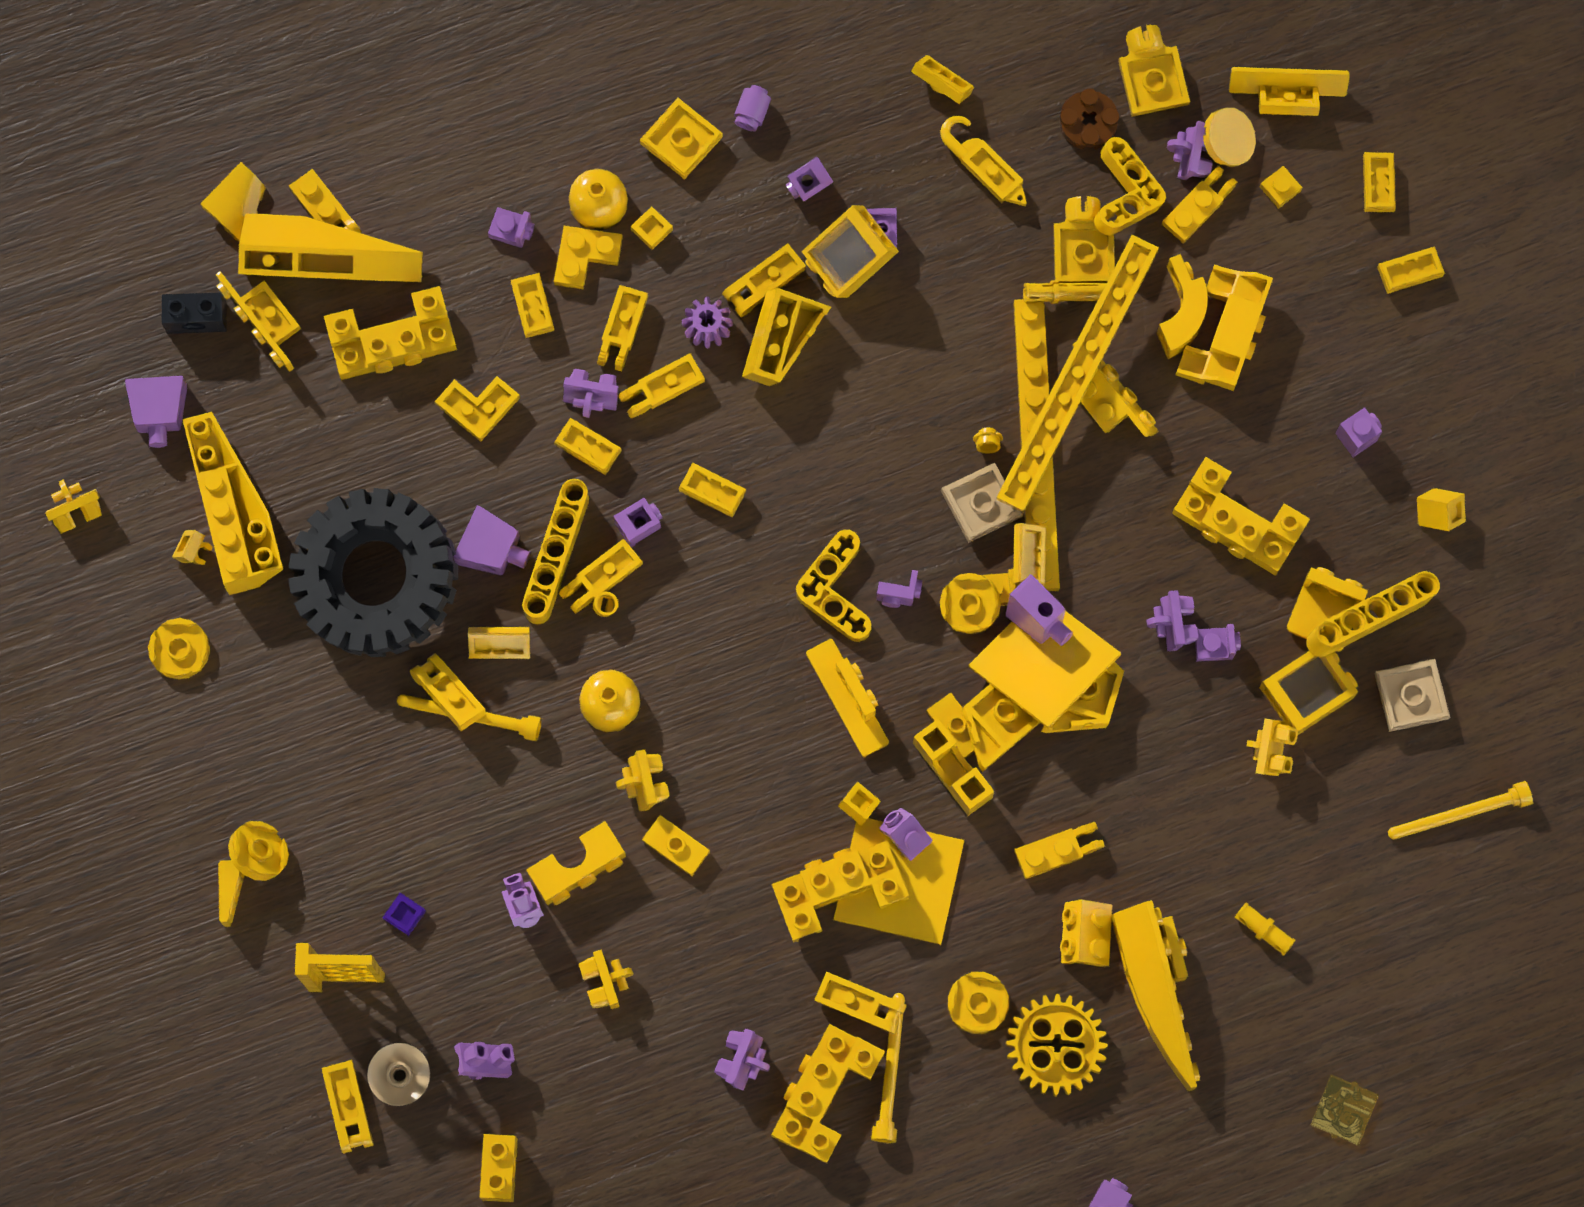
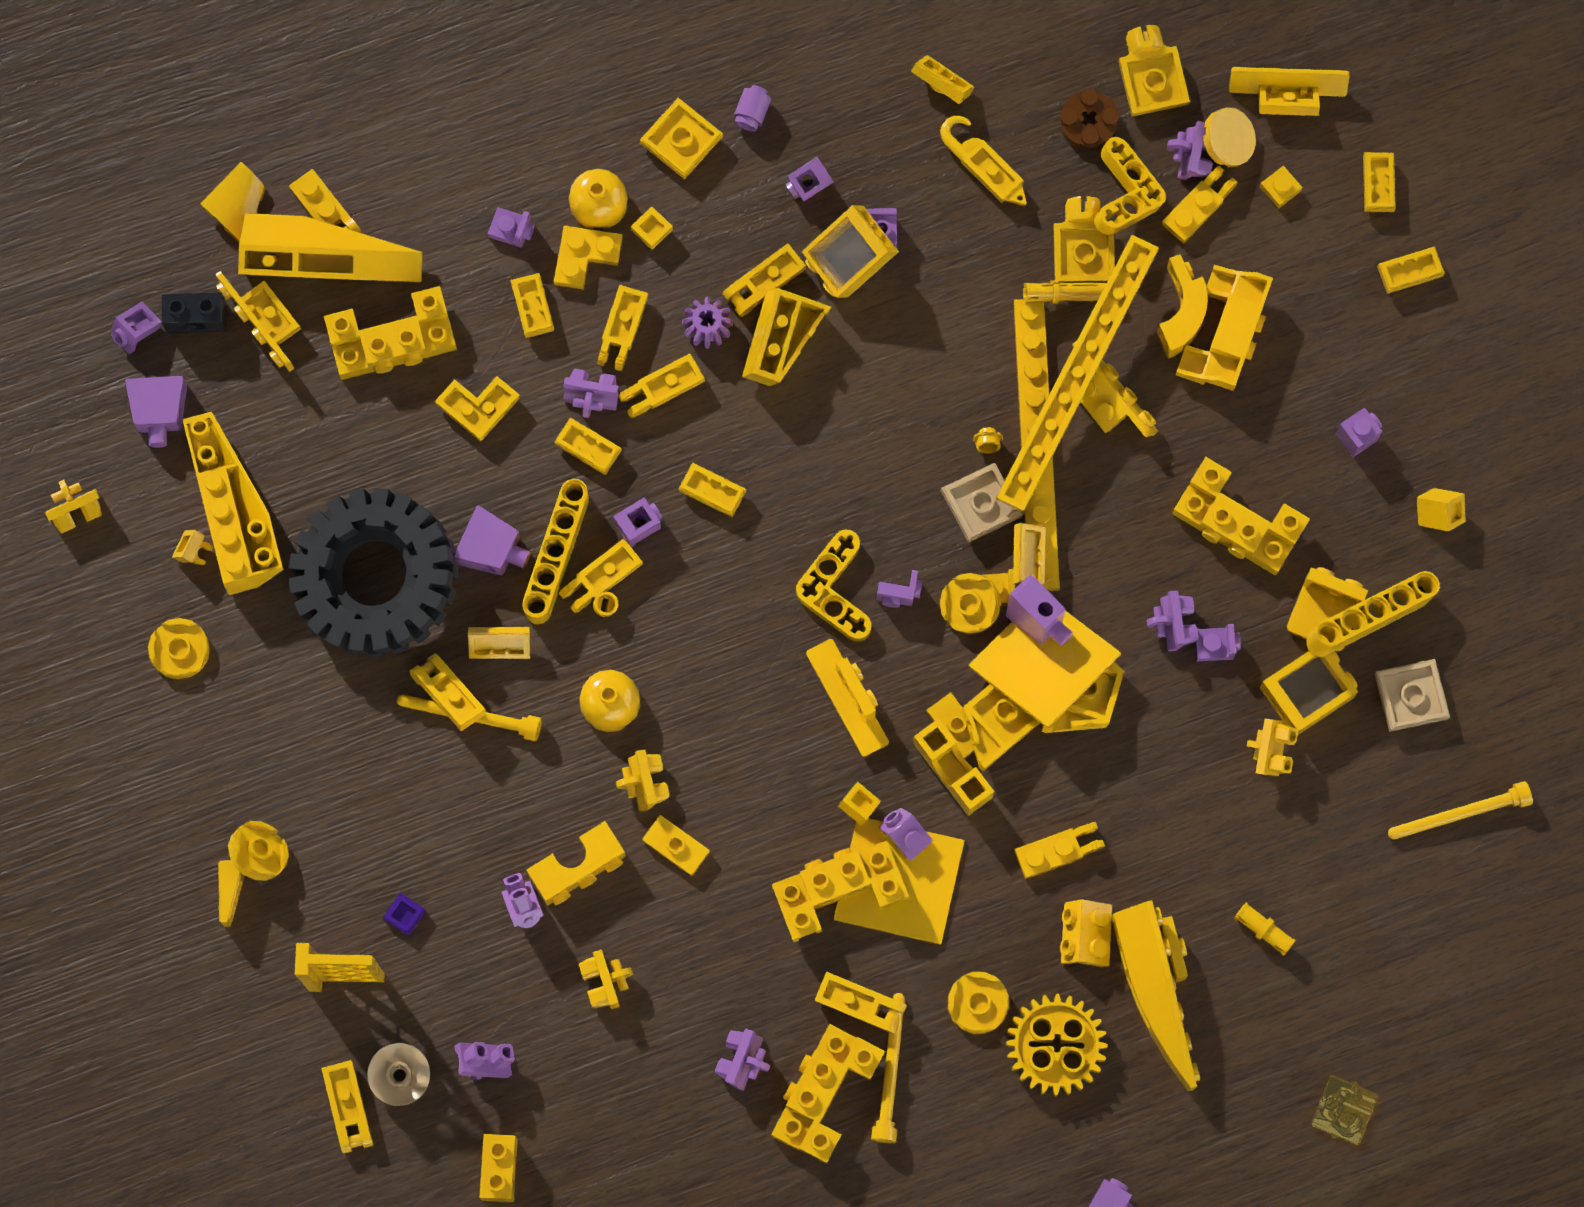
none -> medium lavender bracket [111,302,162,354]

